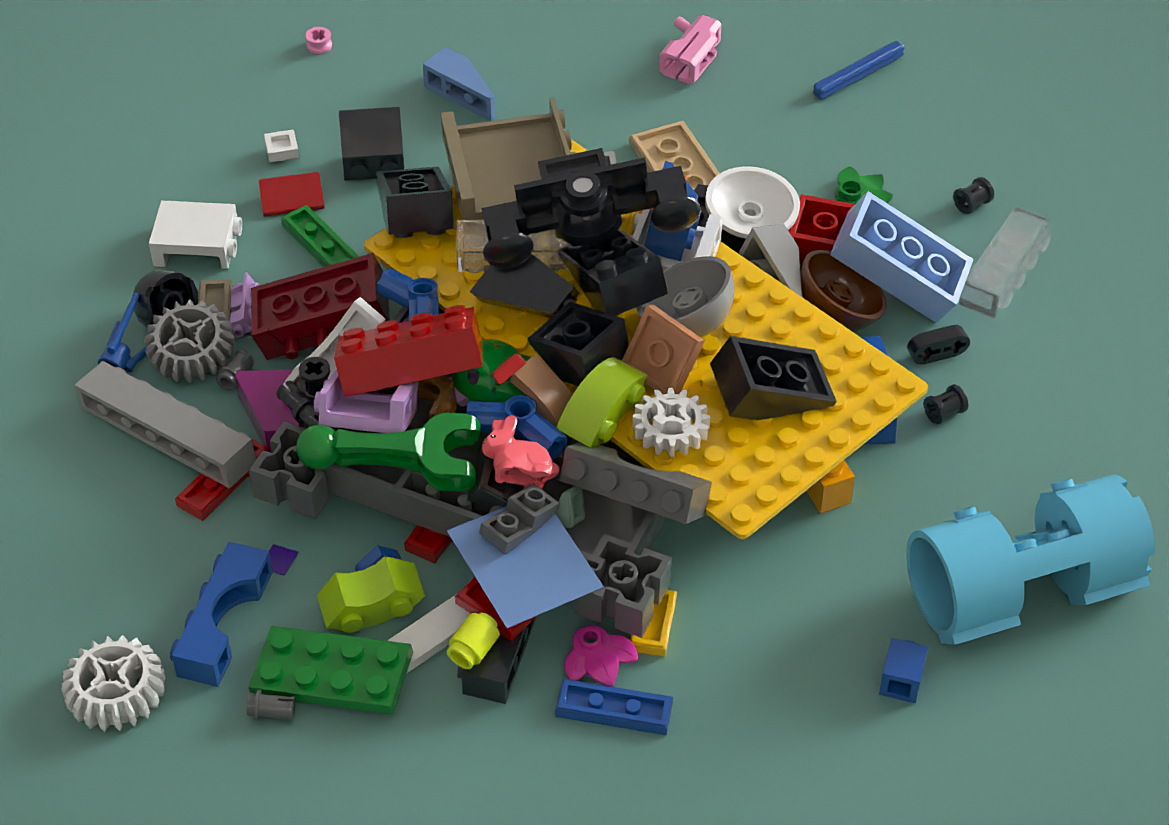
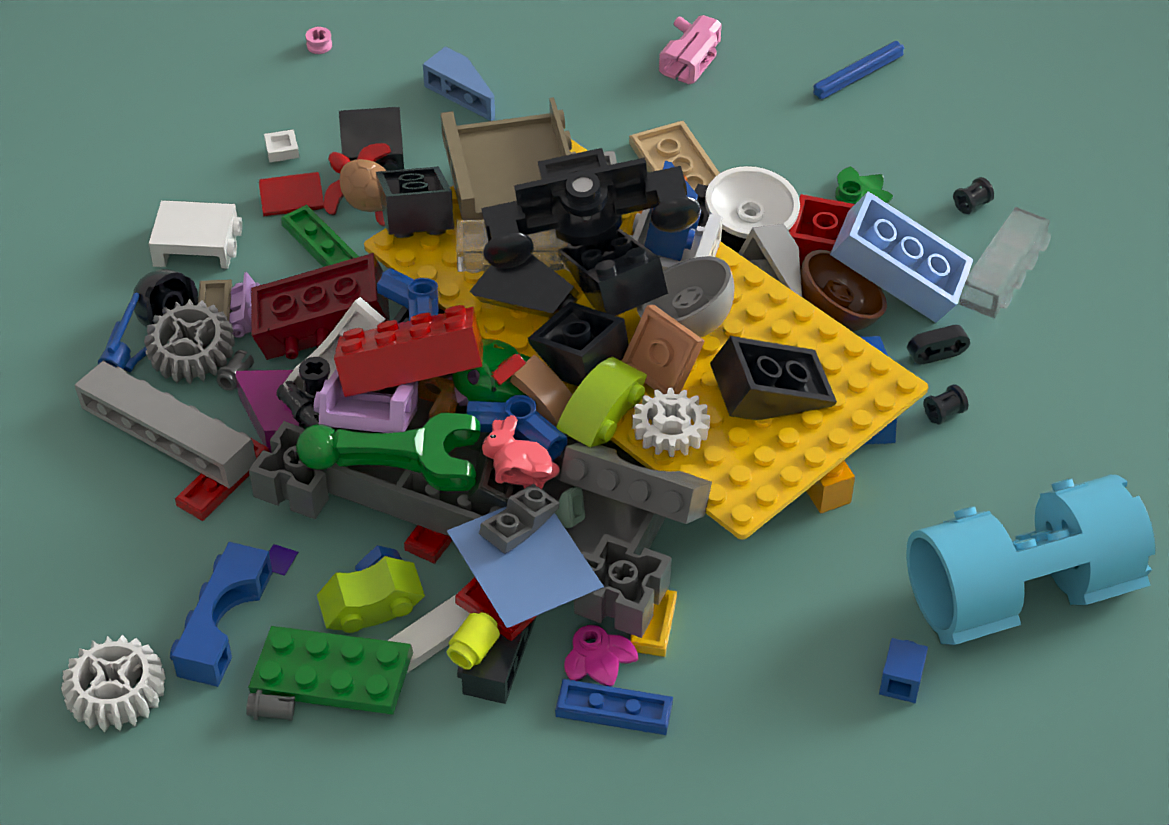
none -> animal [324,143,391,226]

